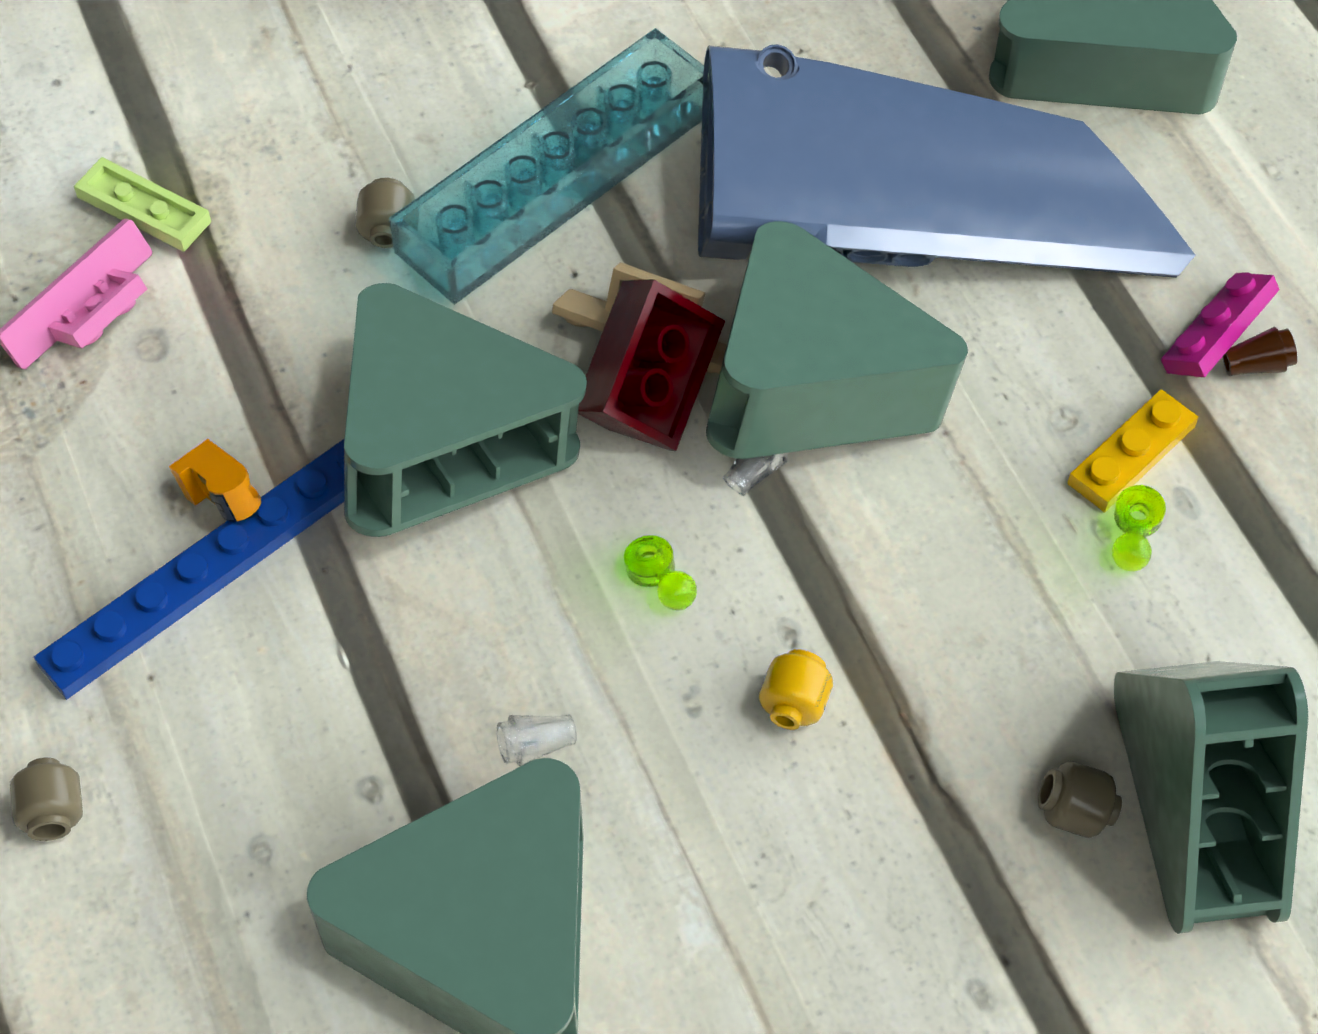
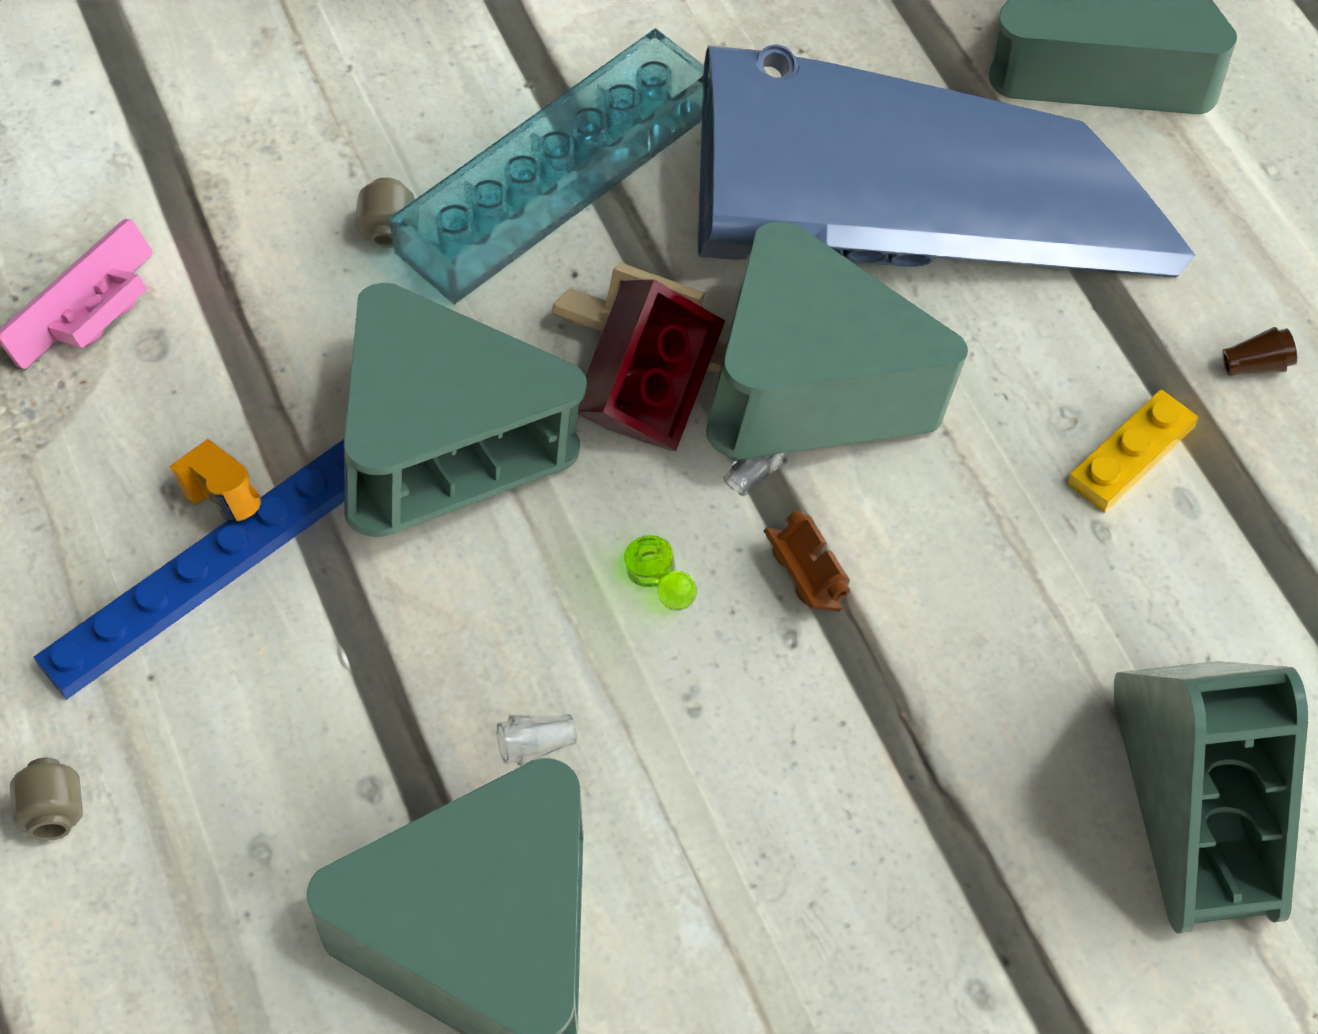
yellowish green plate [74,157,212,252] -> none
yellow head [759,649,833,730] -> none
dark tan head [1038,761,1122,838] -> none
clear neon green plate [1112,485,1166,572] -> none
dark pink plate [1161,272,1280,378] -> none
none -> dark orange hinge [763,511,850,612]

